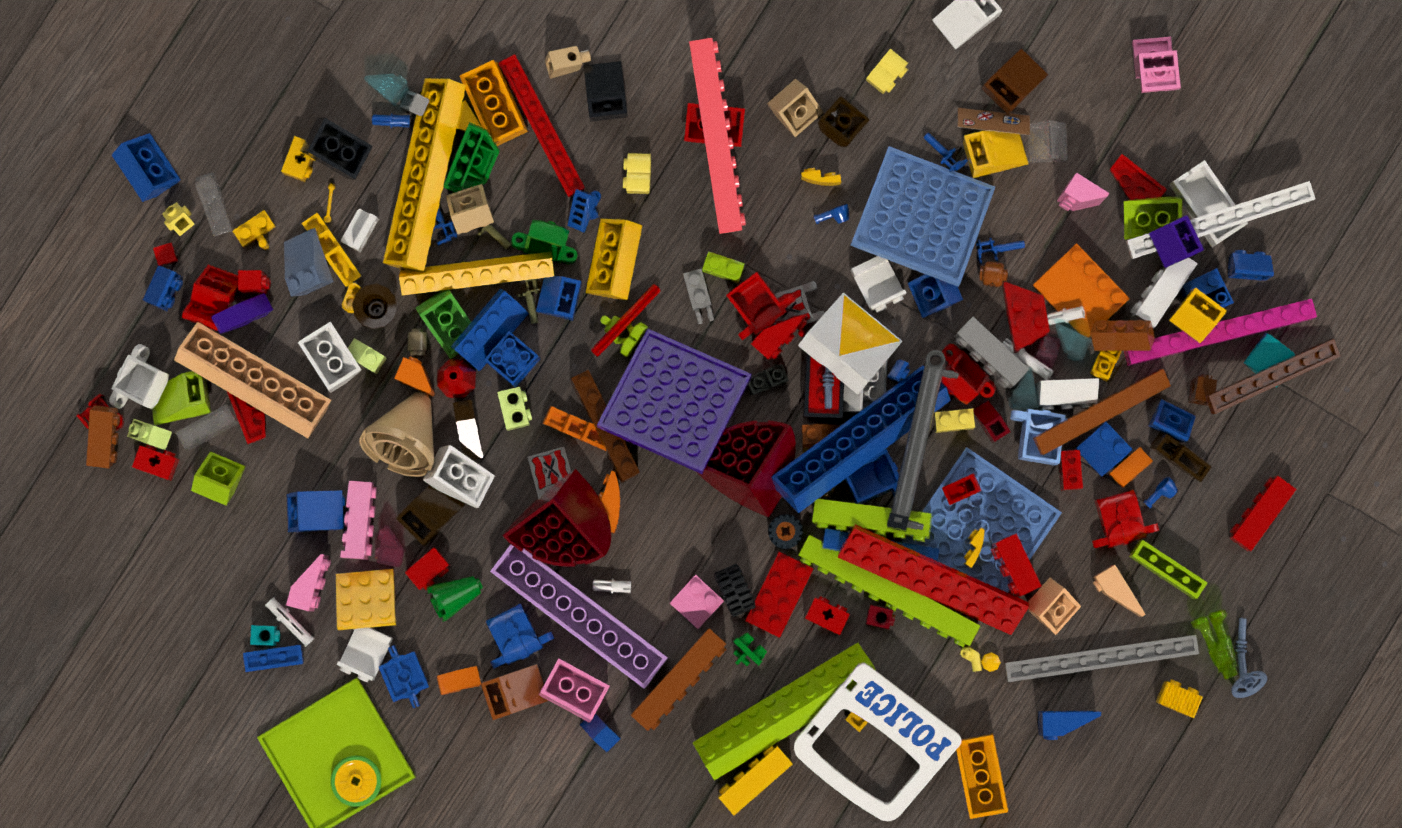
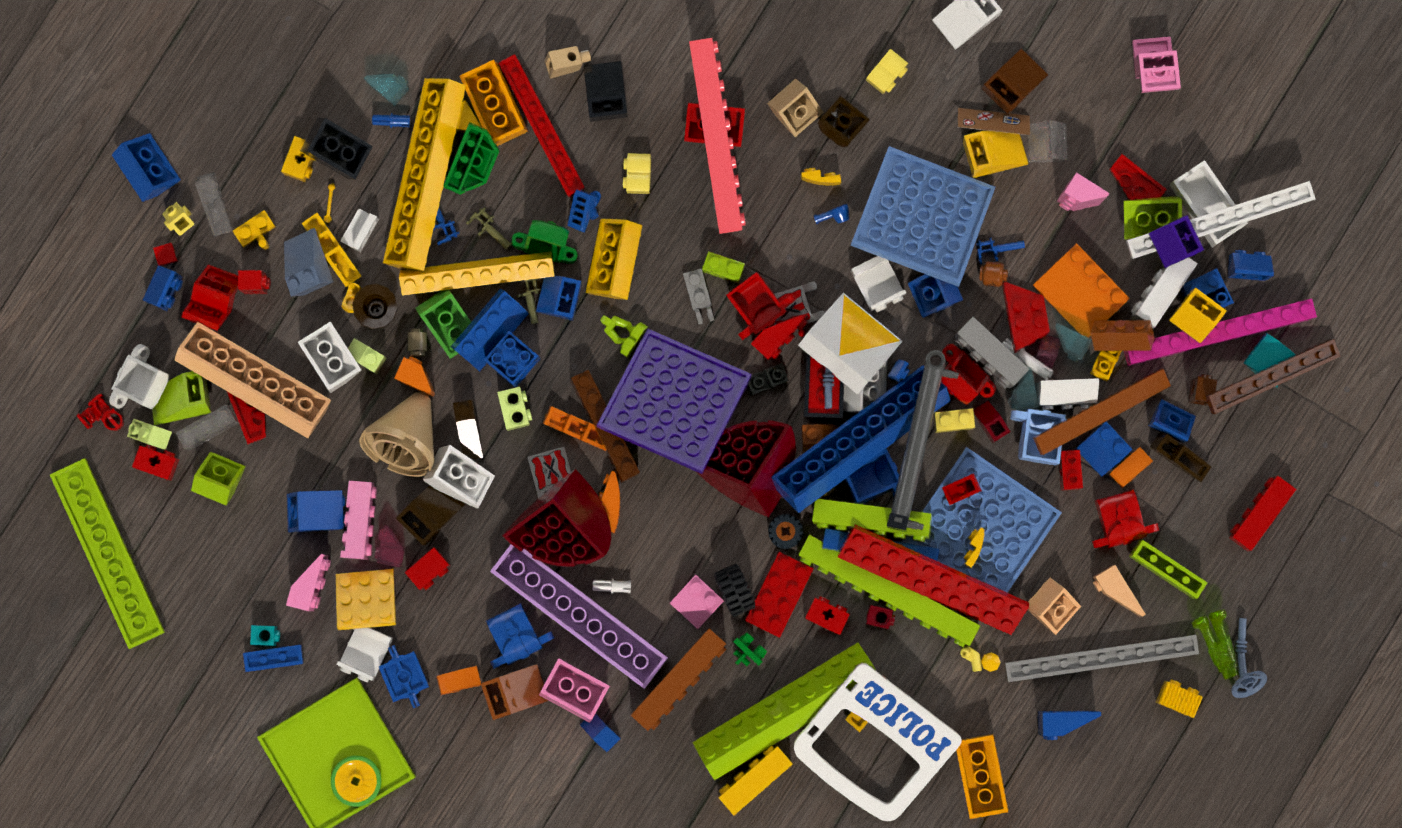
dark orange brick [86,405,120,468] -> none
dark purple slope [211,293,273,334] -> none
white pin [265,597,314,647] -> none
light grey slope [400,90,429,116] -> none
green cone [427,576,483,622] -> none
red cone [437,359,476,399] -> none
tan slope [446,184,494,234] -> none
red axle [591,284,661,357] -> none
blue piece [924,133,968,172] -> none
red brick [990,533,1042,597] -> none
white axle [1047,306,1085,325] -> none
blue bar [1144,477,1178,508] -> none
none -> lime plate [50,458,165,649]

